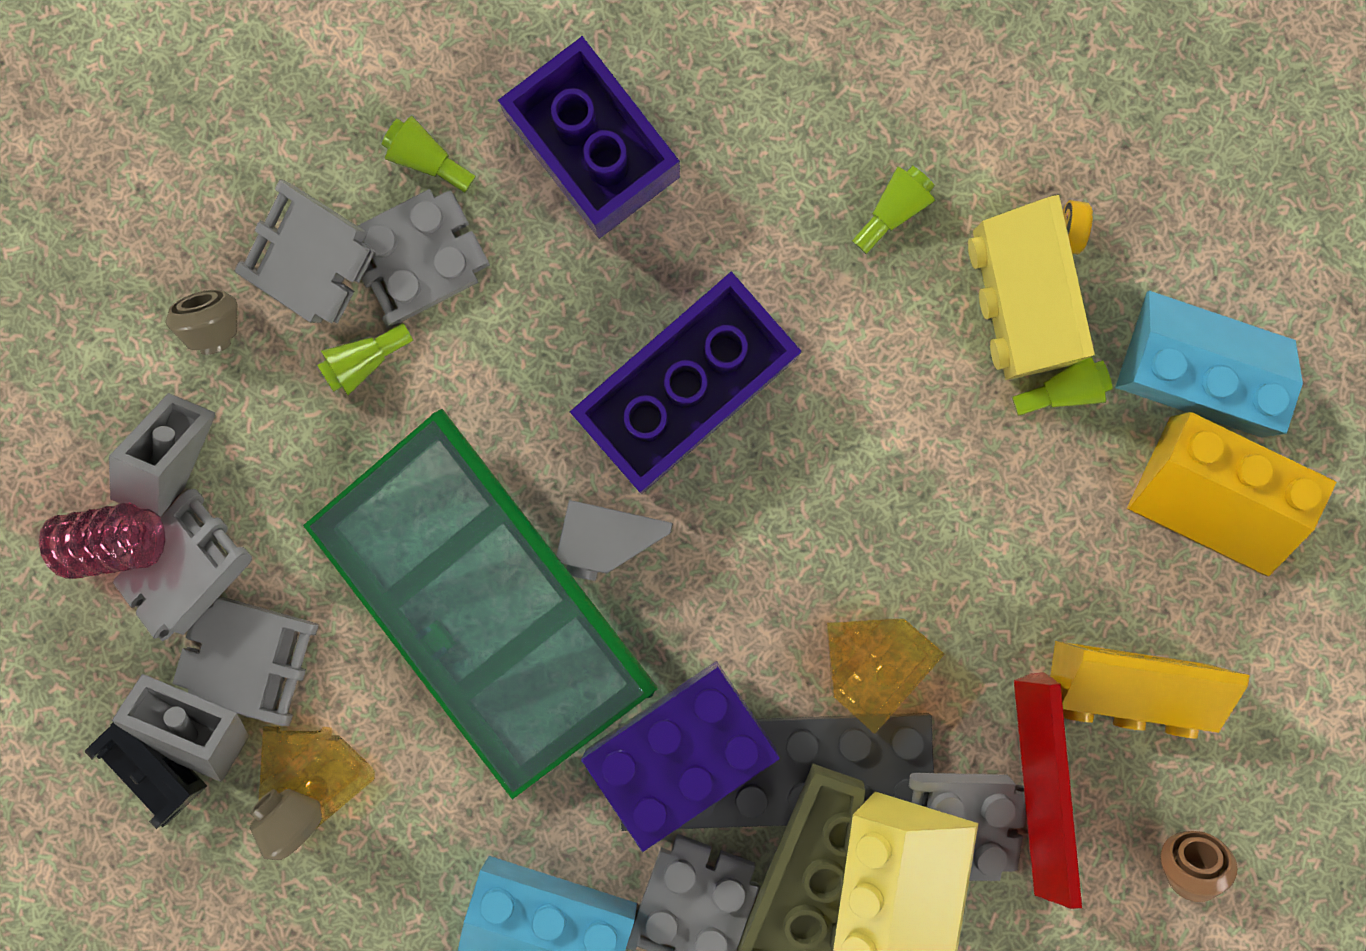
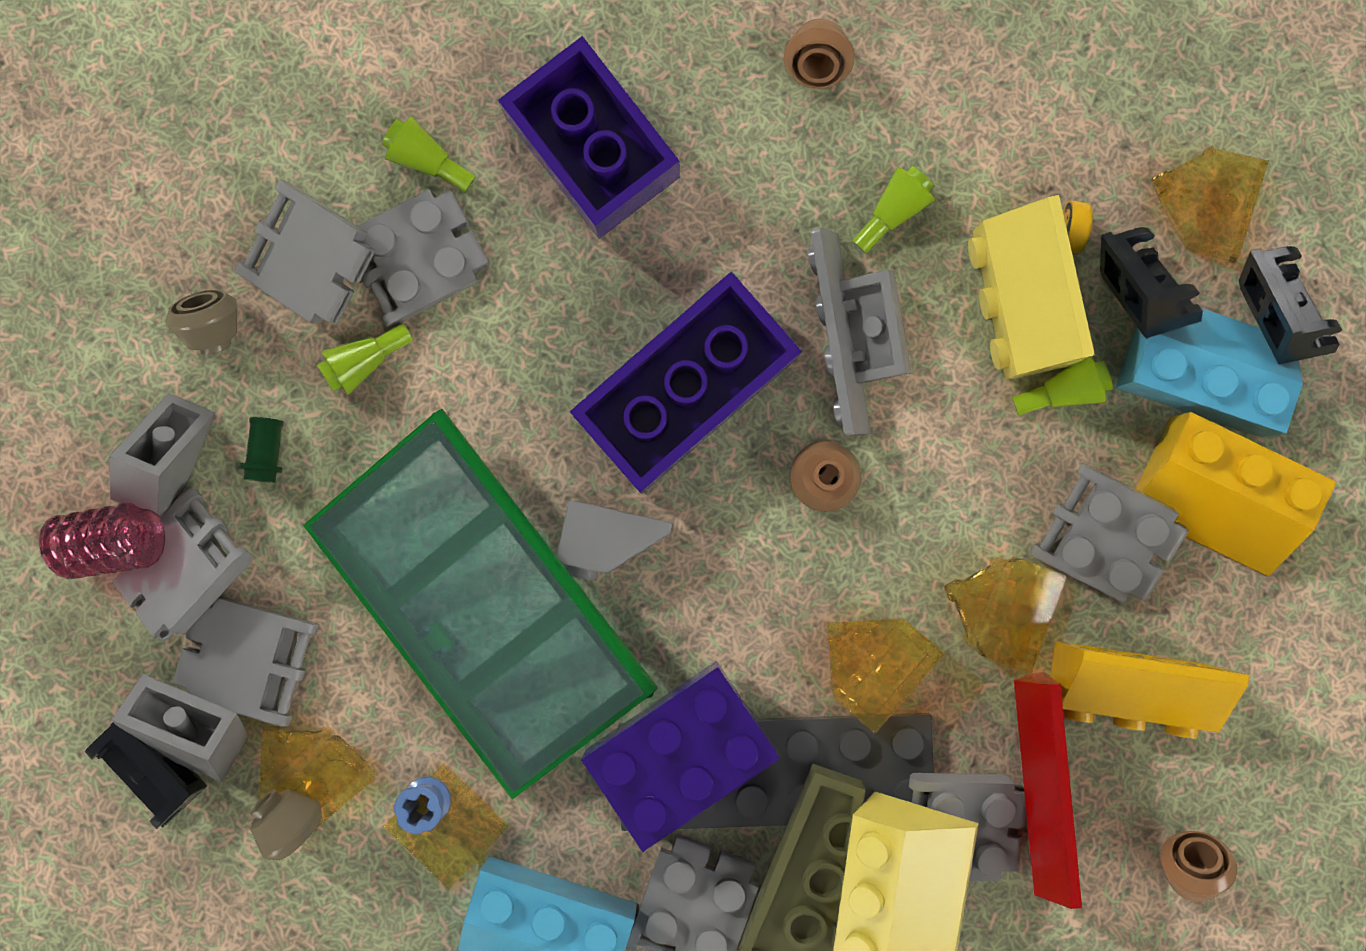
none -> dark green pin [239,417,284,483]
none -> clear yellow piece [383,763,509,890]
none -> medium blue bush [394,776,451,835]
none -> medium nougat cone [783,19,855,89]
none -> medium nougat cone [790,441,861,512]
none -> light grey bracket [808,227,912,436]
none -> clear yellow slope [944,557,1067,674]
none -> light grey plate [1030,463,1189,603]
none -> black hinge [1100,227,1203,339]
none -> clear yellow slope [1151,145,1269,264]
none -> black hinge [1239,246,1342,365]

